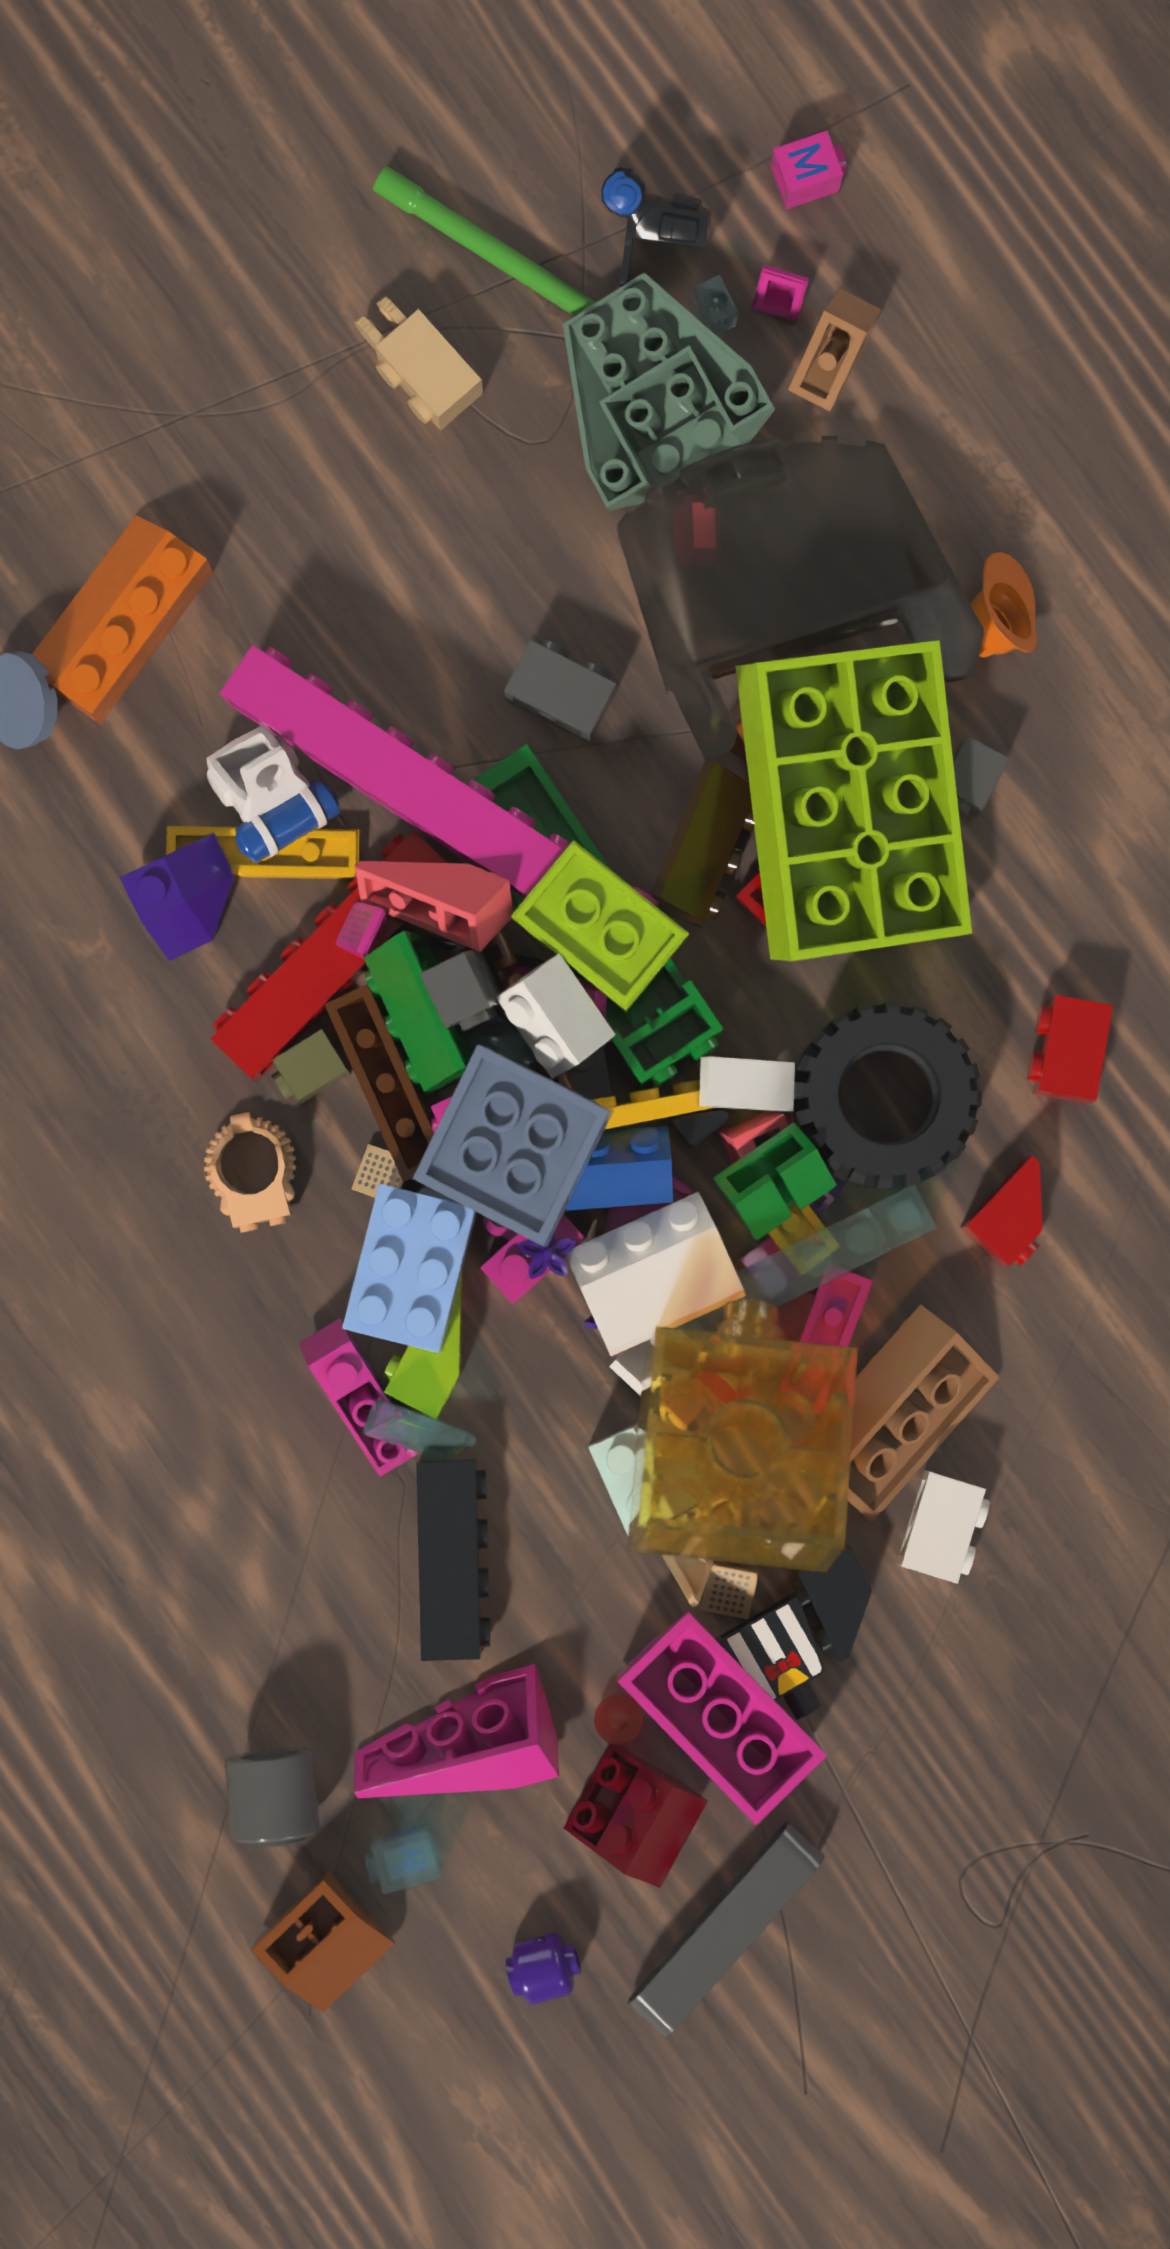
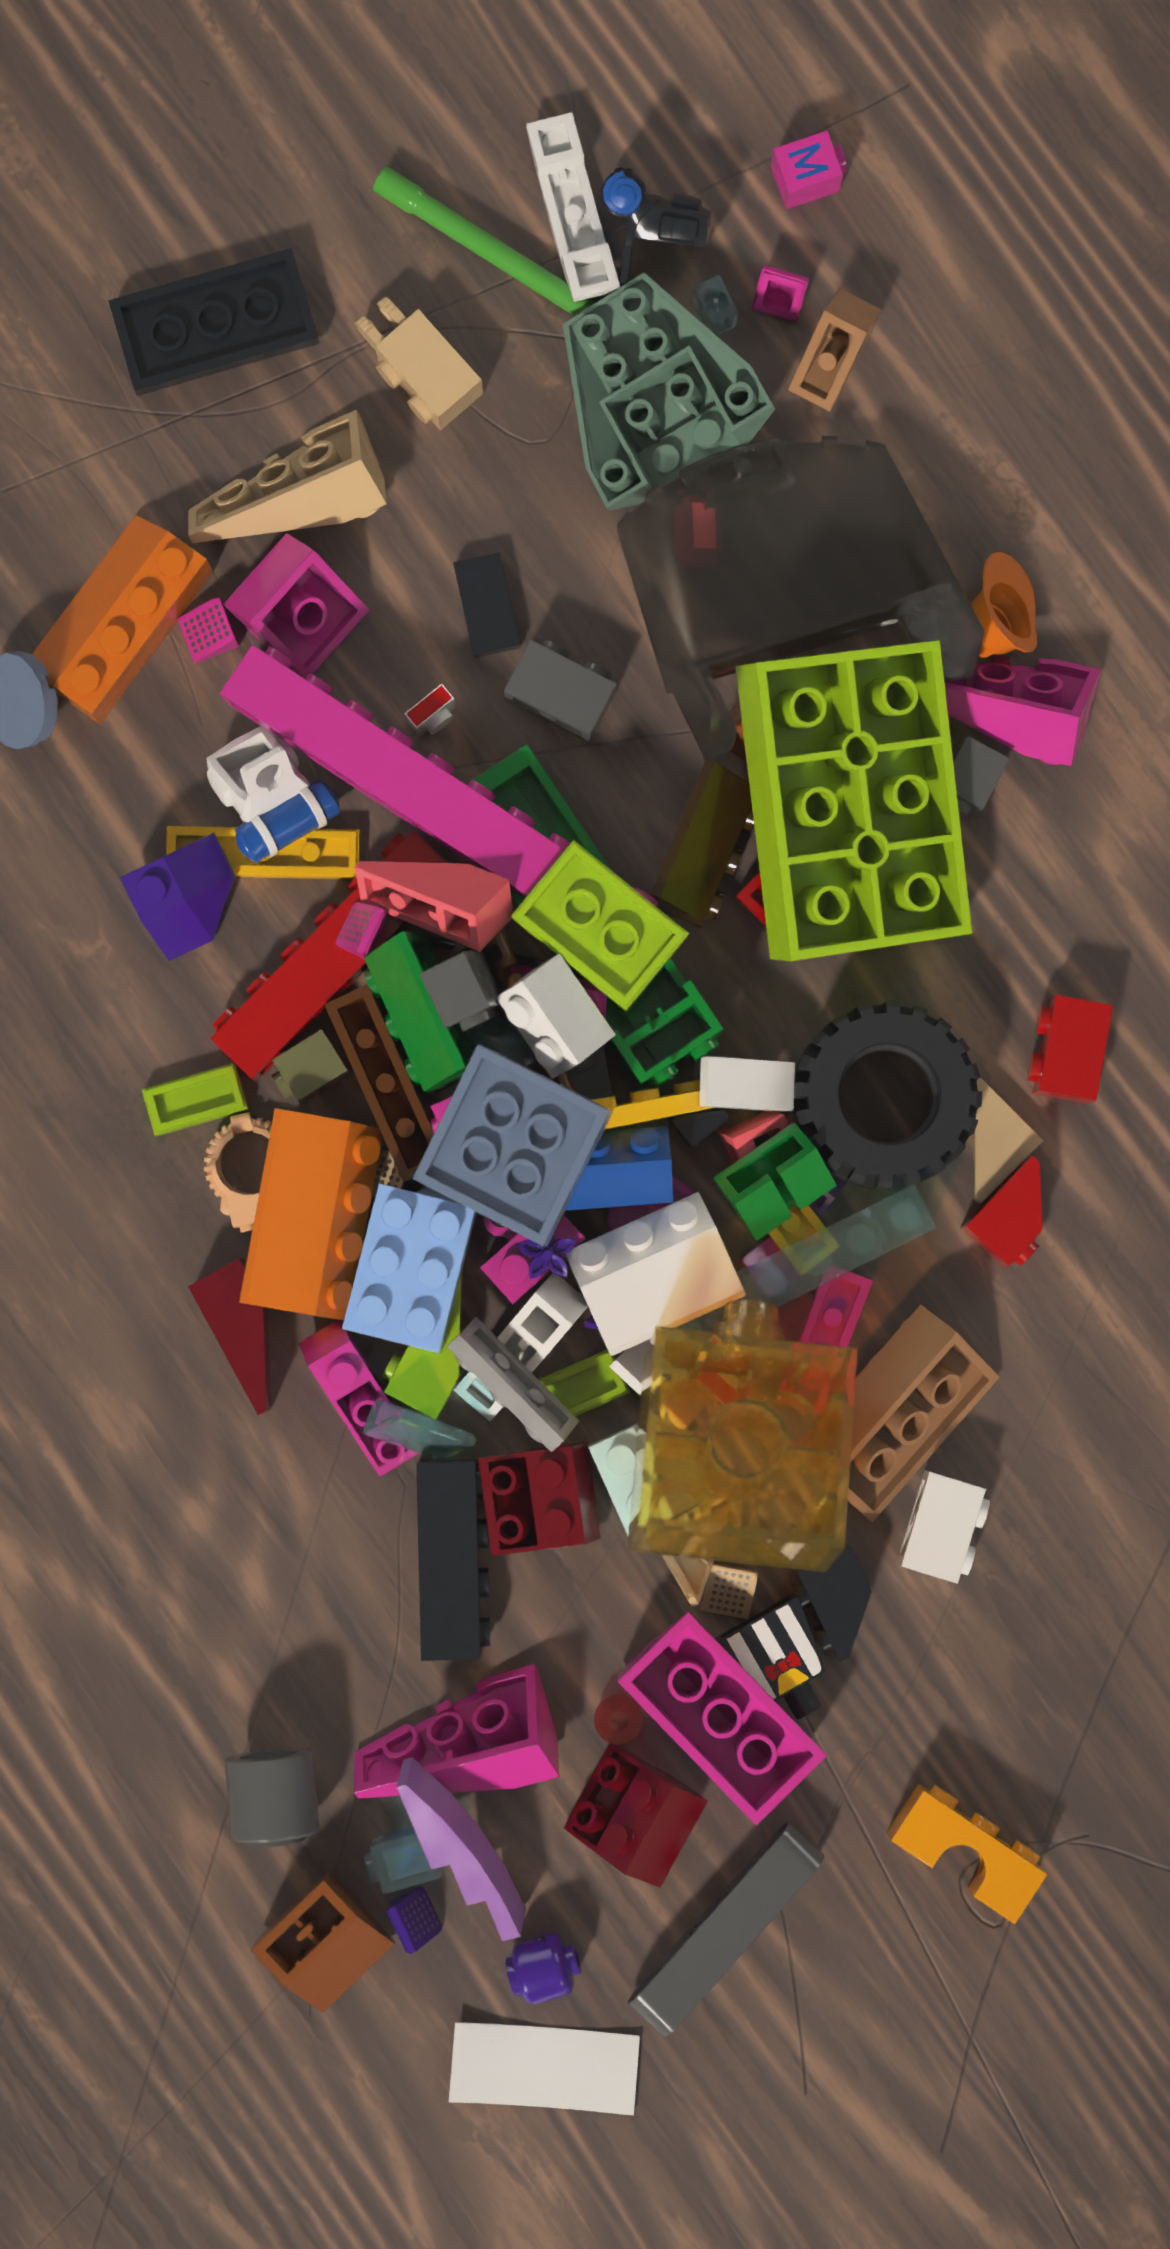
none -> black plate [108,248,320,396]
none -> lime tile [141,1063,249,1137]
none -> dark pink slope [177,597,239,664]
none -> tan wedge [188,409,387,543]
none -> dark red slope [188,1258,271,1415]
none -> dark pink slope [223,533,369,679]
none -> orange slope [239,1108,383,1320]
none -> dark purple slope [387,1887,442,1955]
none -> medium lavender slope [397,1757,526,1941]
none -> plate [404,684,456,737]
none -> light grey plate [447,1317,579,1452]
none -> white sticker [449,2022,640,2116]
none -> black tile [453,552,520,658]
none -> white slope [453,1272,588,1421]
none -> dark red slope [478,1442,601,1556]
none -> white slope [526,112,620,302]
none -> lime tile [538,1349,630,1416]
none -> light orange arch [886,1784,1048,1924]
none -> dark pink wedge [941,654,1101,766]
none -> tan tile [973,1077,1044,1204]

